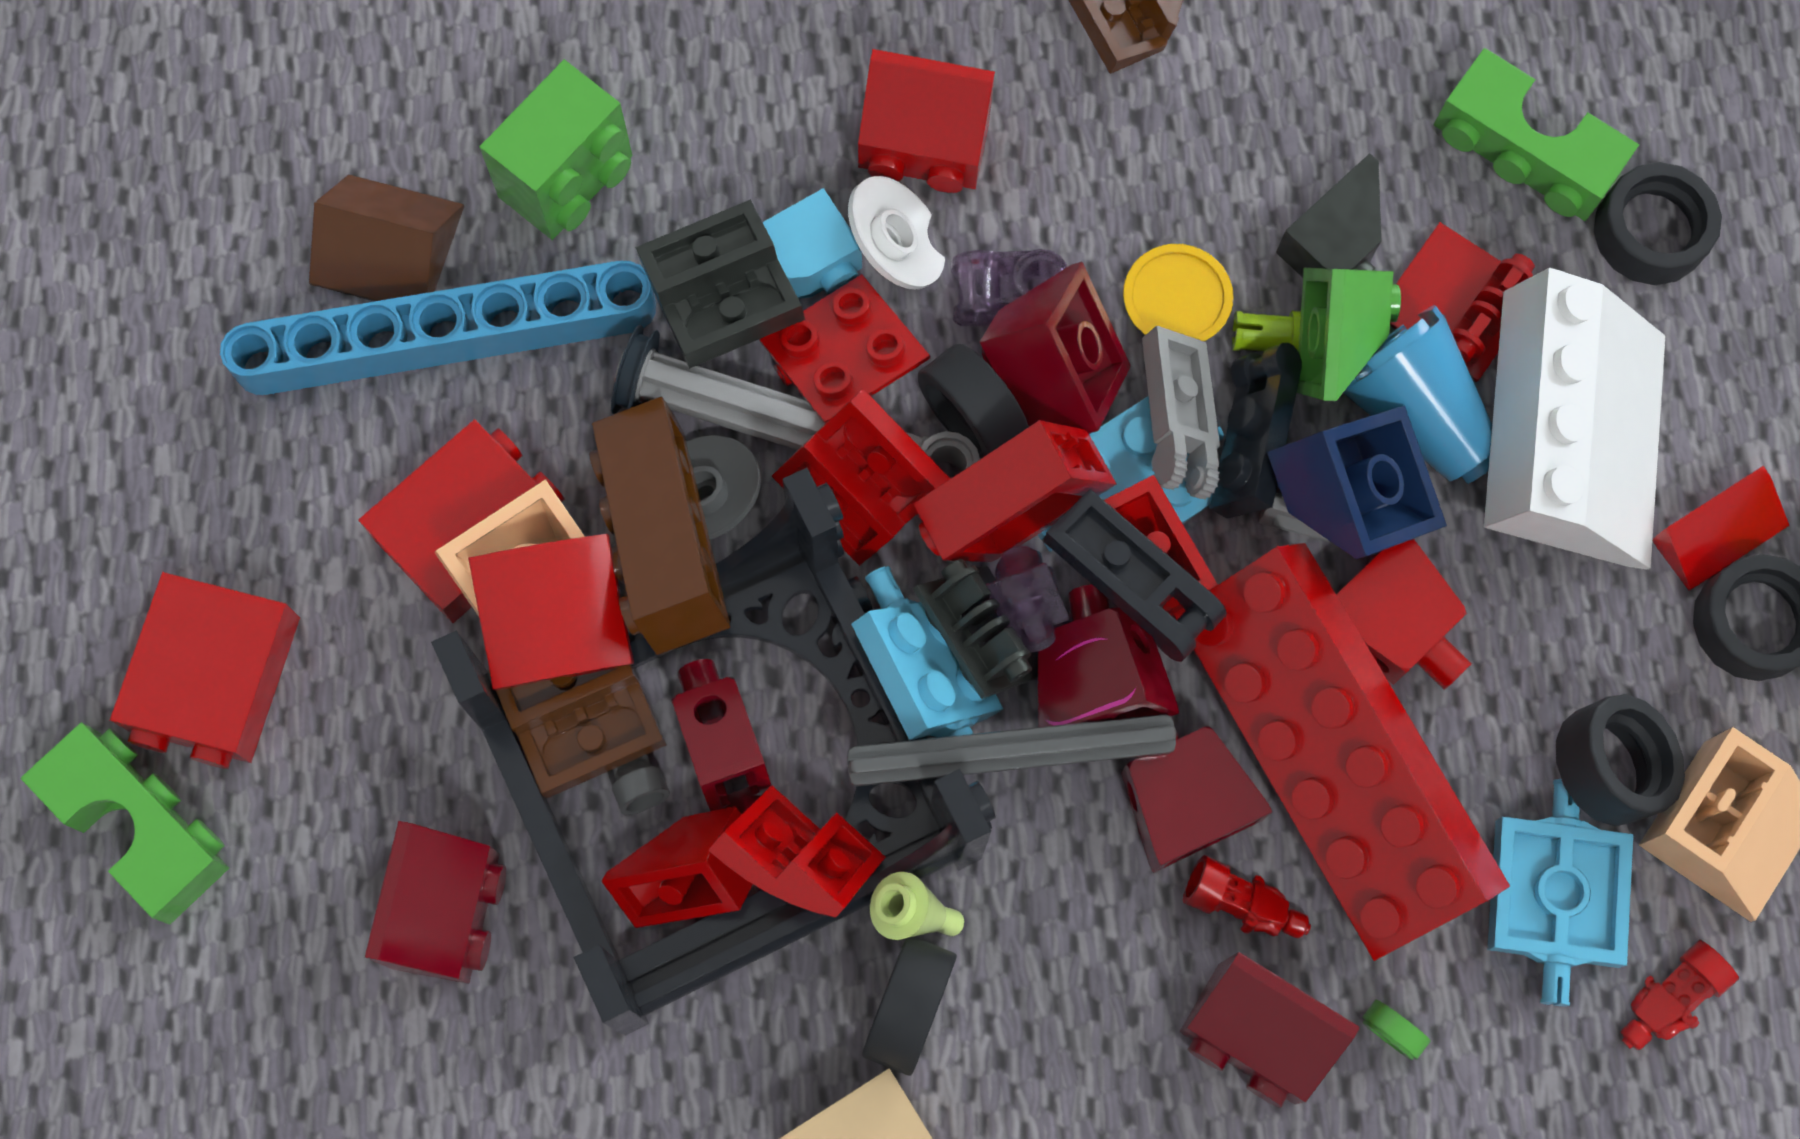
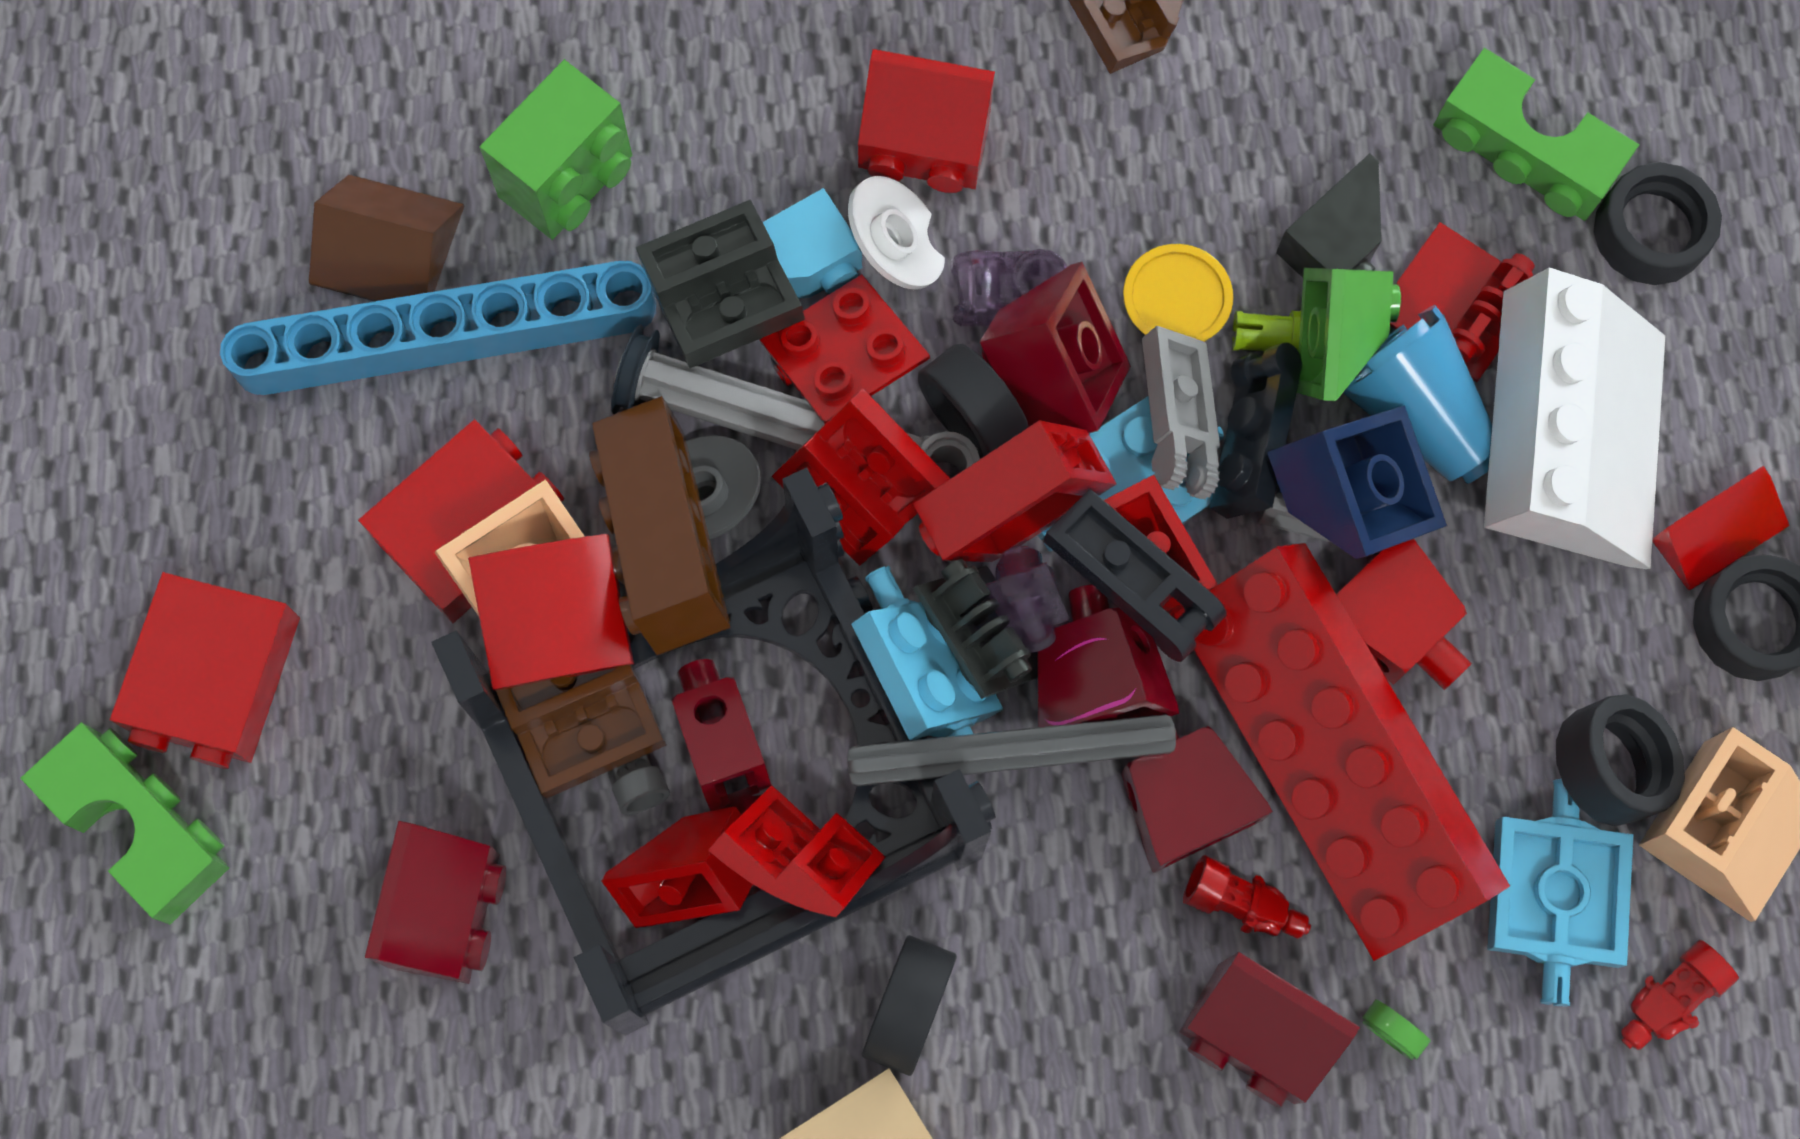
yellowish green cone [870,872,964,940] -> none

